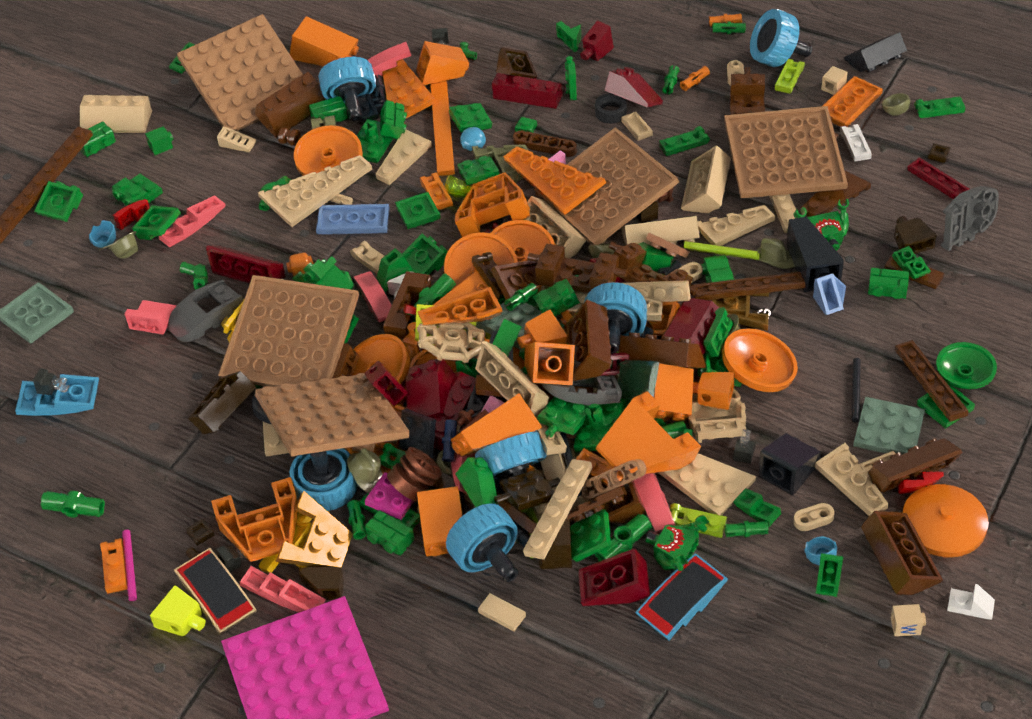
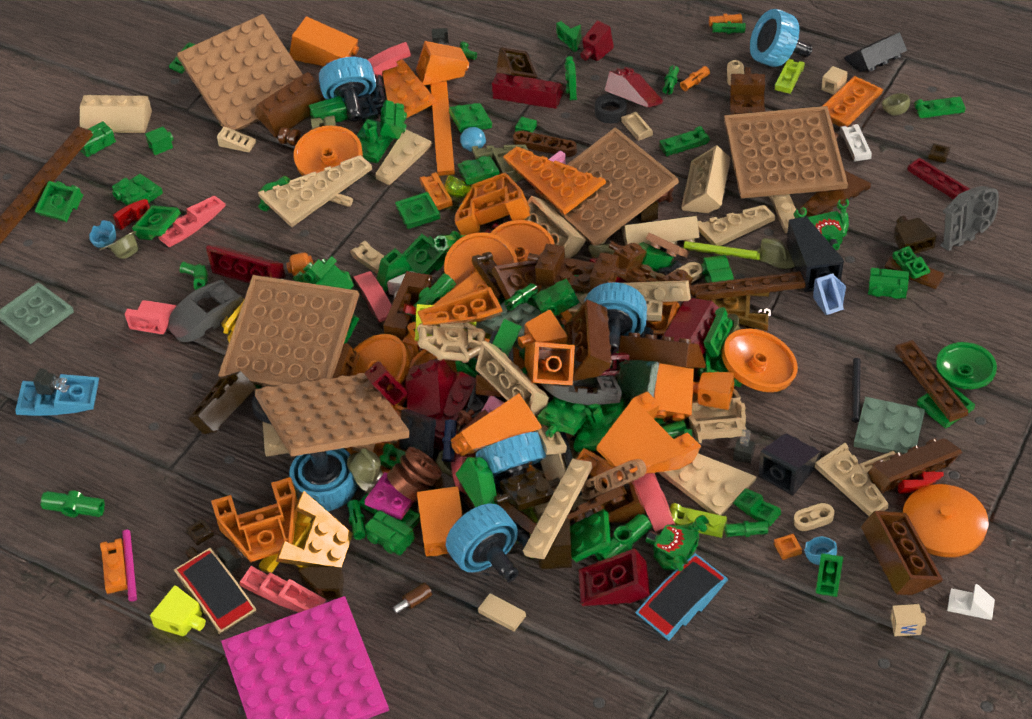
medium blue tile [316,204,390,234] -> none
none -> reddish brown piece [392,582,432,614]
none -> green piece [434,231,466,252]
none -> orange tile [774,533,802,560]

